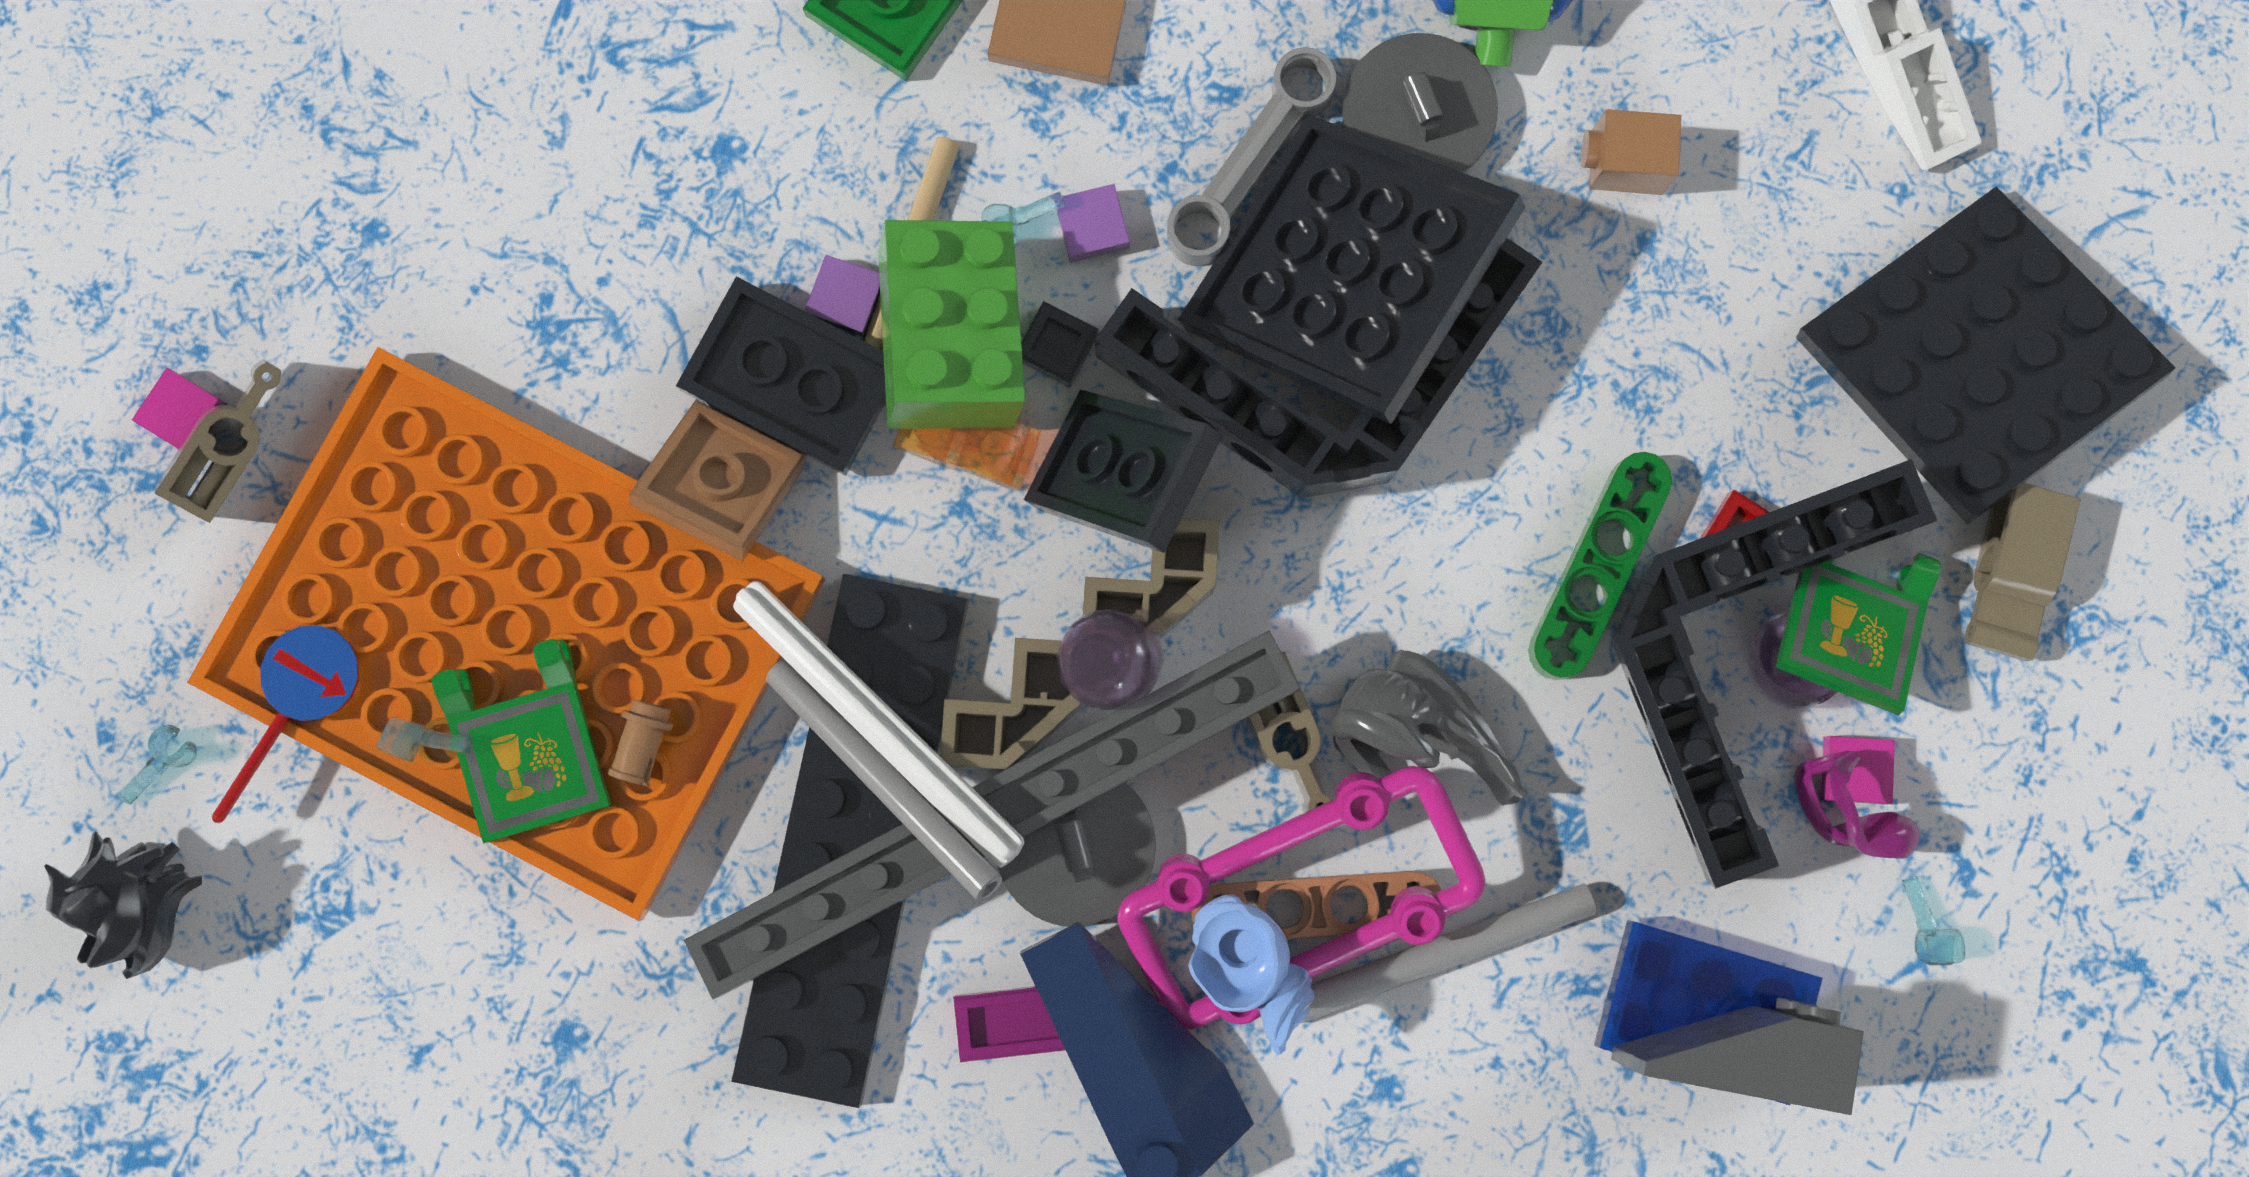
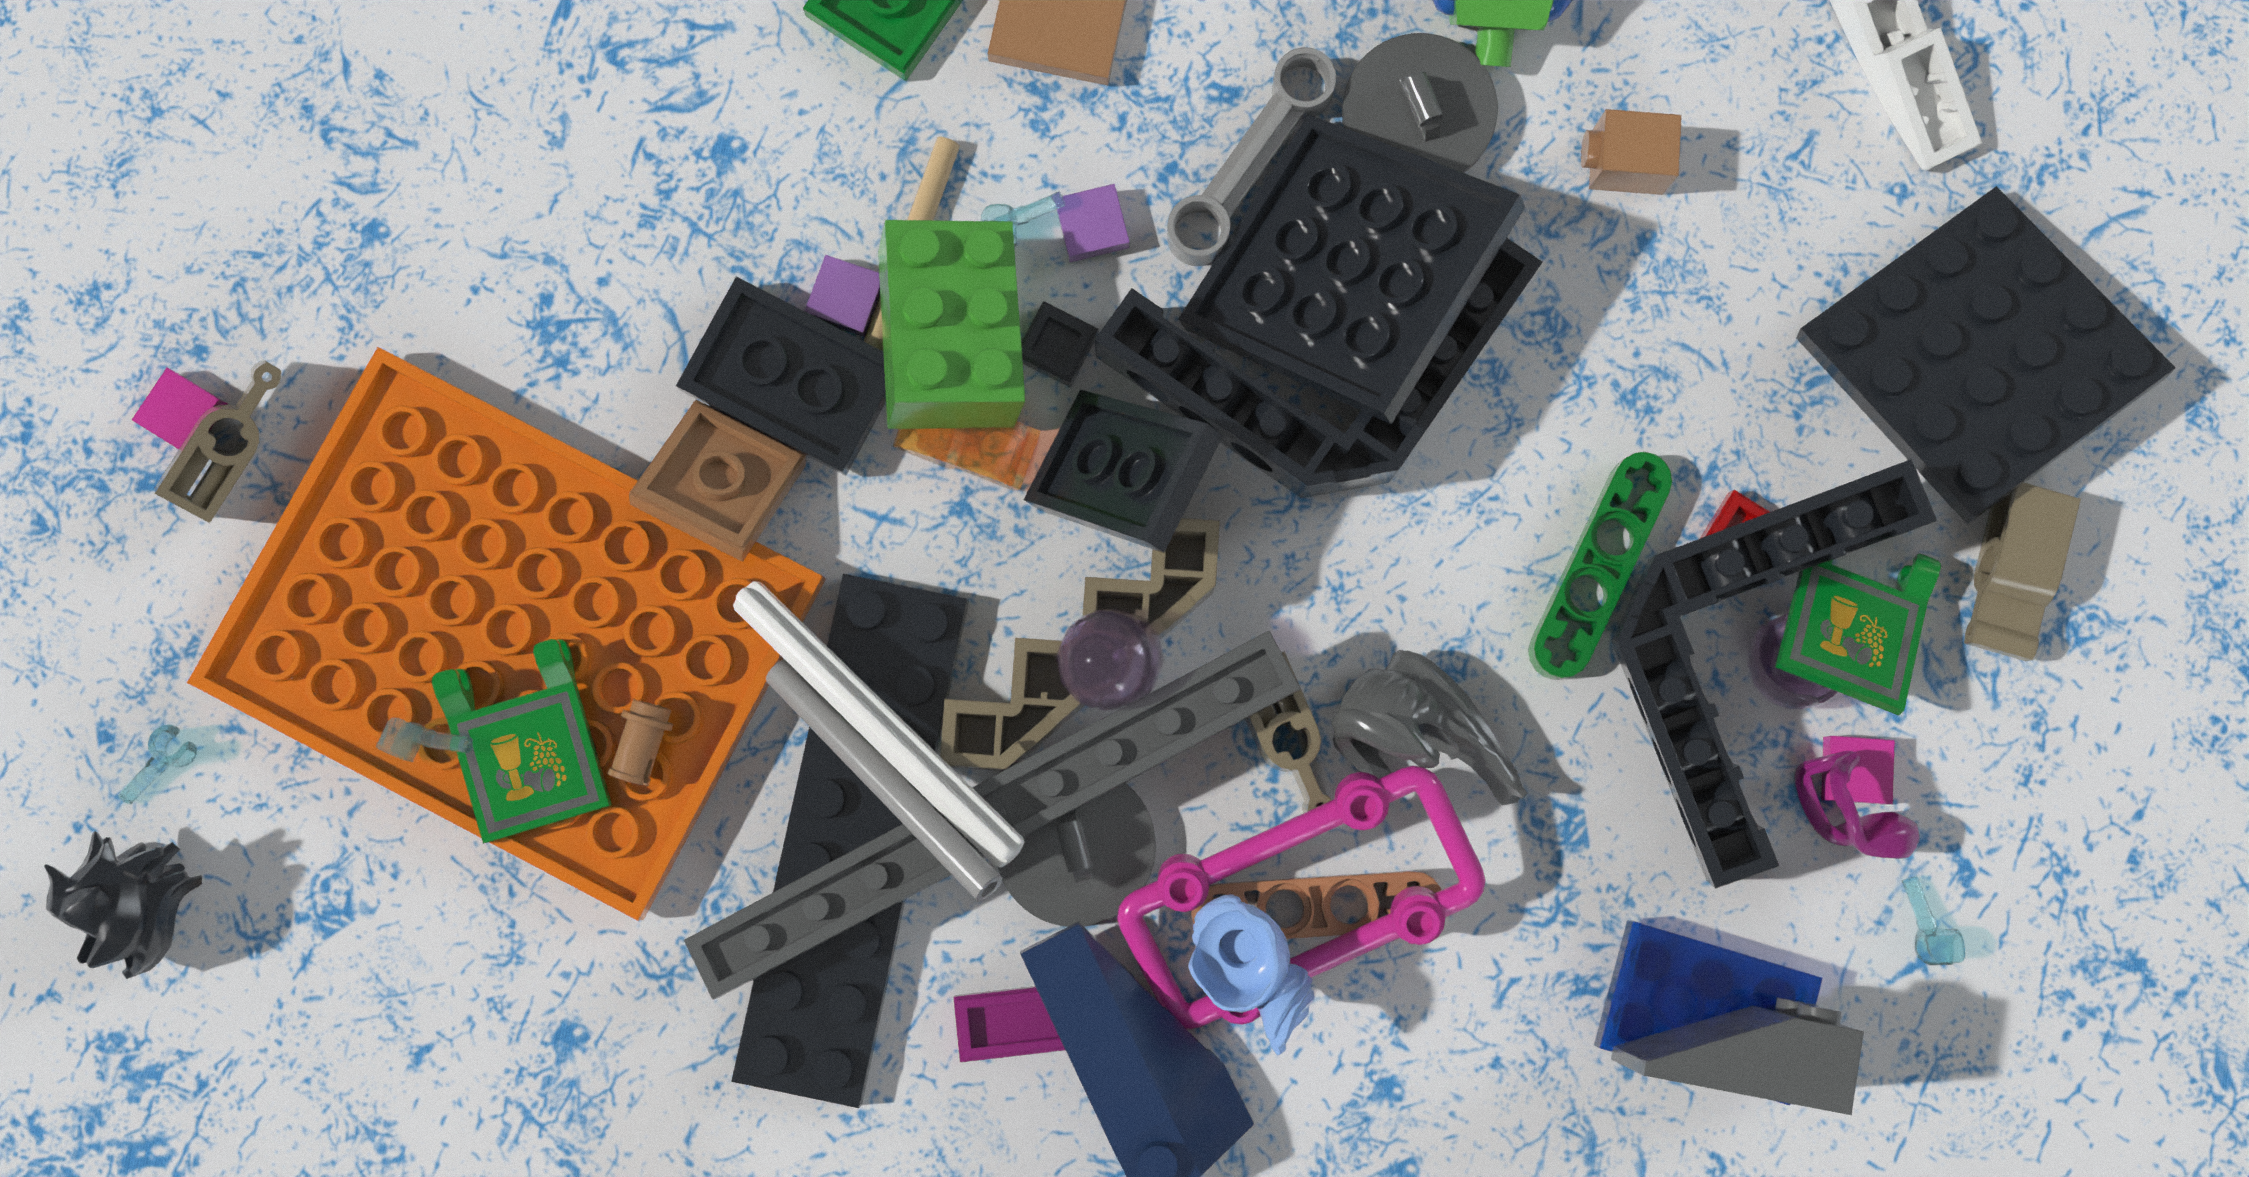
blue piece [212,625,360,823] -> none
light grey piece [1301,883,1597,1023] -> none

